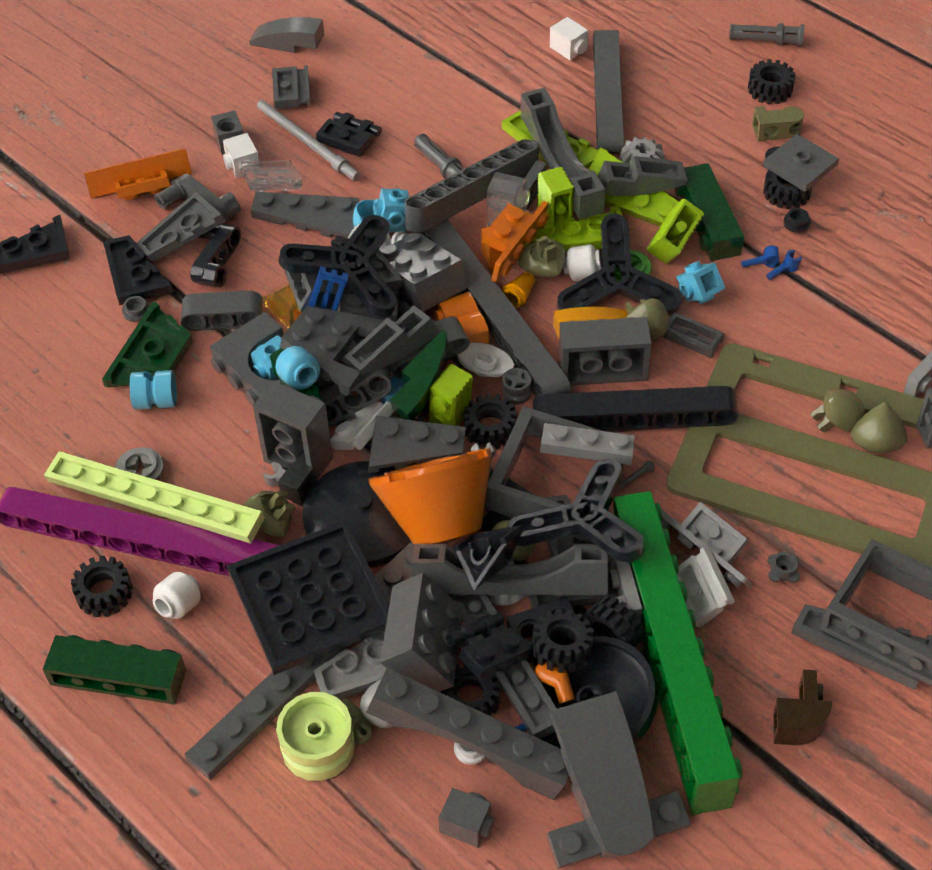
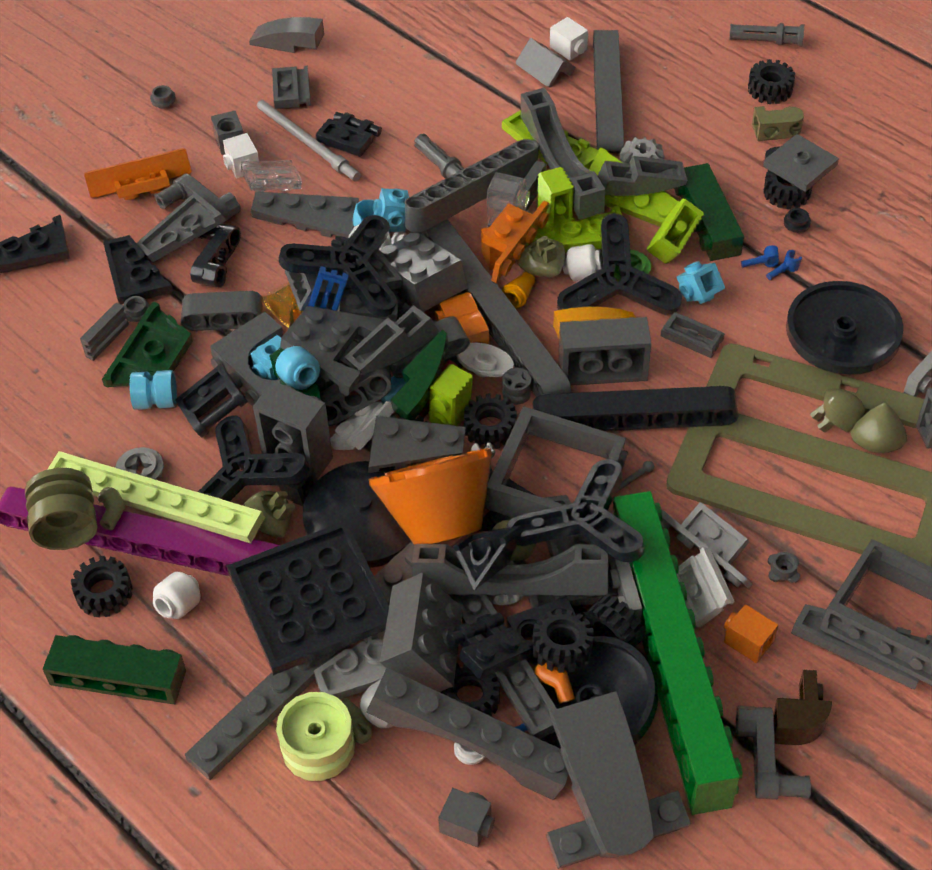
light grey plate [540,423,635,465] -> none
olive piece [625,298,669,341] -> none
none -> olive wheel [25,468,98,550]
none -> dark grey tile [80,302,129,361]
none -> olive arm [98,487,125,530]
none -> dark grey plate [150,85,176,108]
none -> black plate [175,364,248,438]
none -> black piece [187,416,310,526]
none -> panel [516,38,576,87]
none -> orange brick [723,604,778,664]
none -> dark grey beam [736,706,811,800]
none -> black dish [786,281,904,375]

